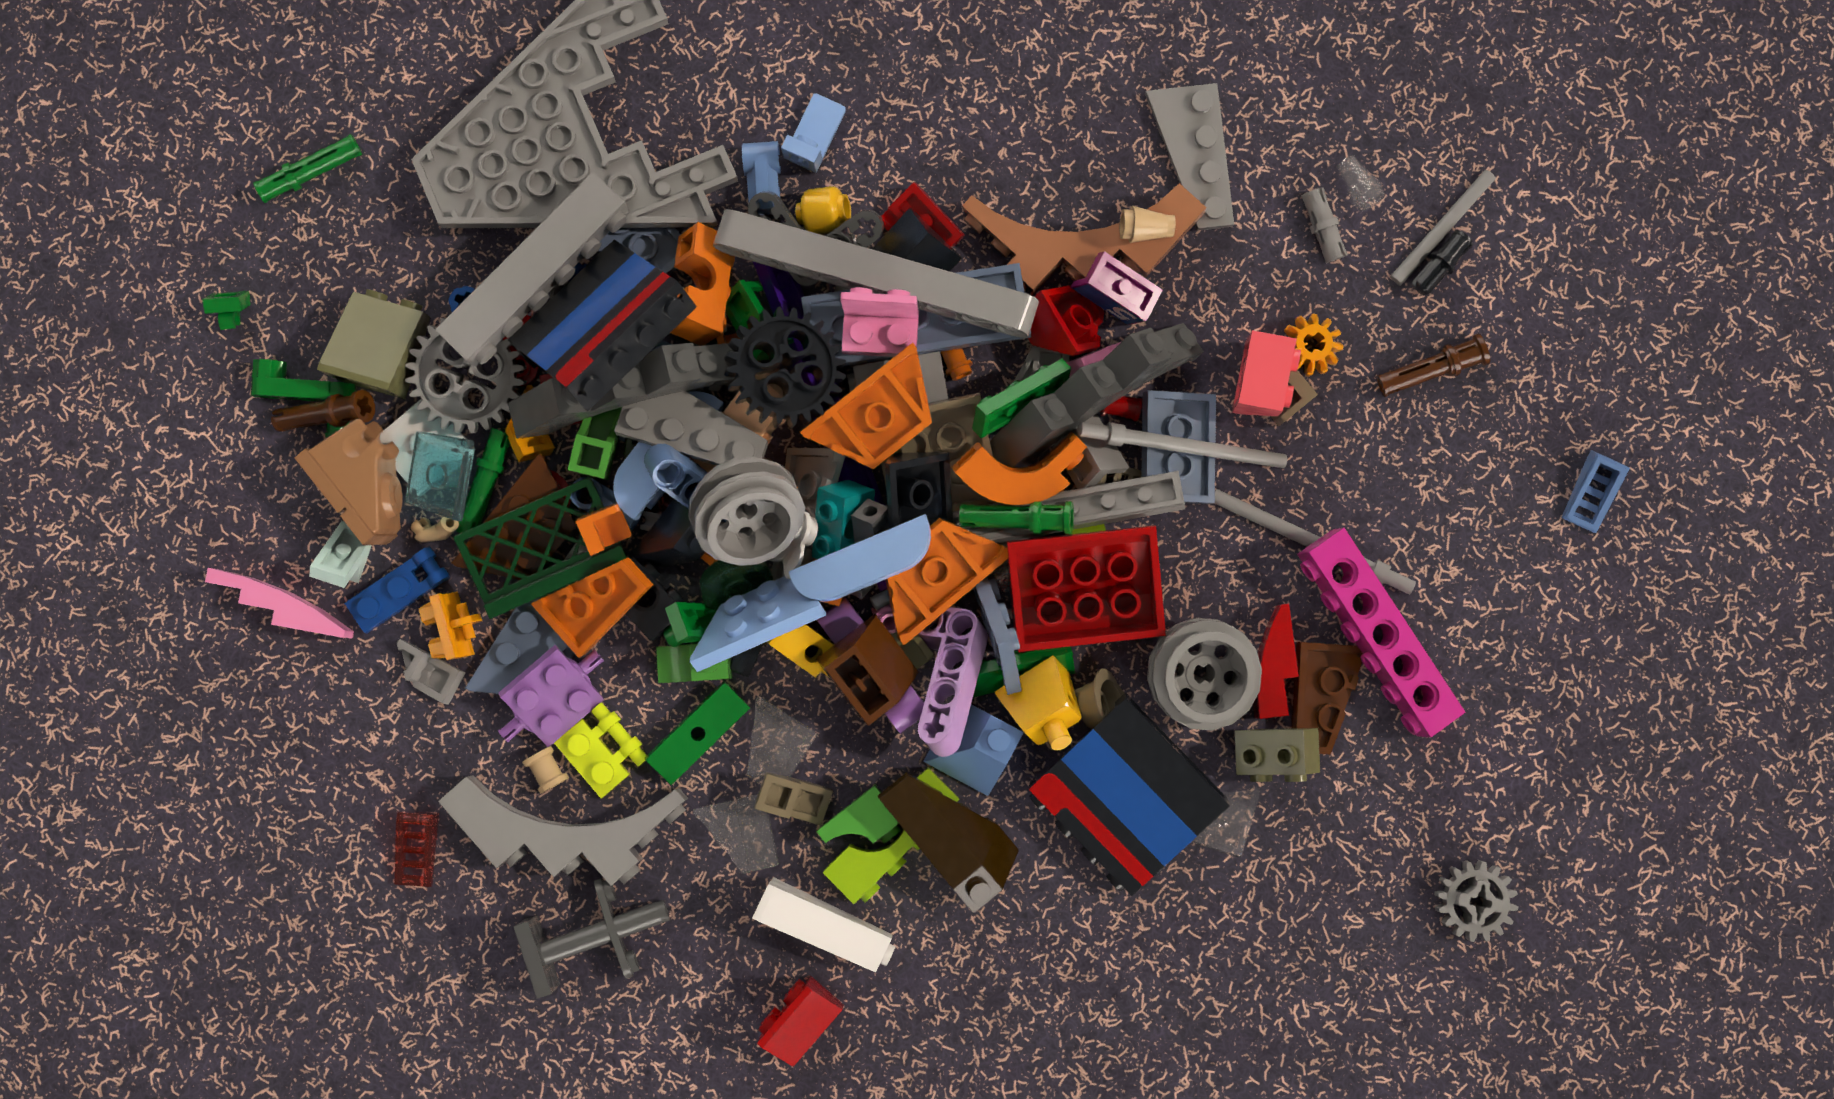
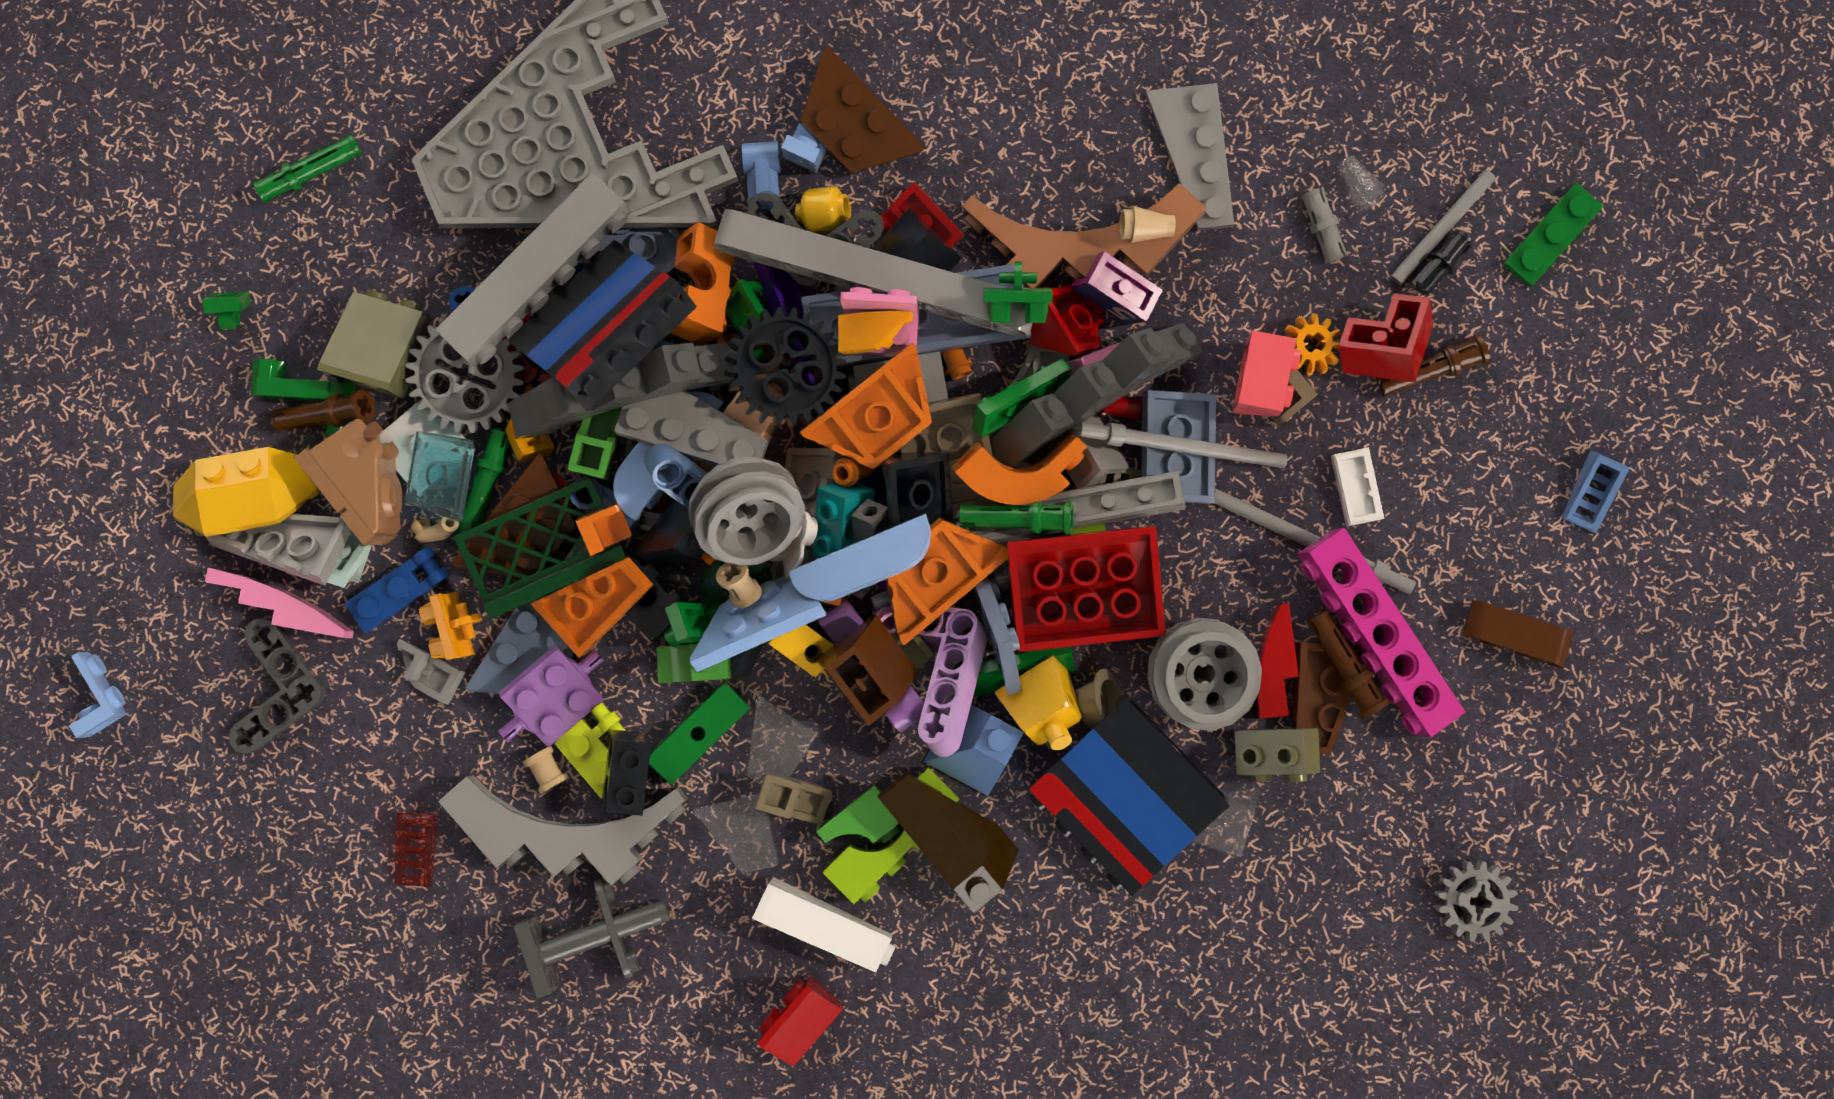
none -> light blue bracket [69,652,127,738]
none -> yellow wedge [173,447,319,537]
none -> light grey wing [206,514,352,586]
none -> dark grey beam [229,618,325,754]
none -> black brick [602,730,651,816]
none -> tan bush [716,562,762,608]
none -> reddish brown wing [799,46,926,175]
none -> orange pin [832,457,874,487]
none -> light orange slope [838,311,914,355]
none -> green hips [983,261,1053,323]
none -> reddish brown pin [1307,609,1390,719]
none -> white plate [1331,447,1384,527]
none -> red brick [1339,293,1433,382]
none -> reddish brown beam [1461,600,1574,668]
none -> green plate [1502,182,1604,288]

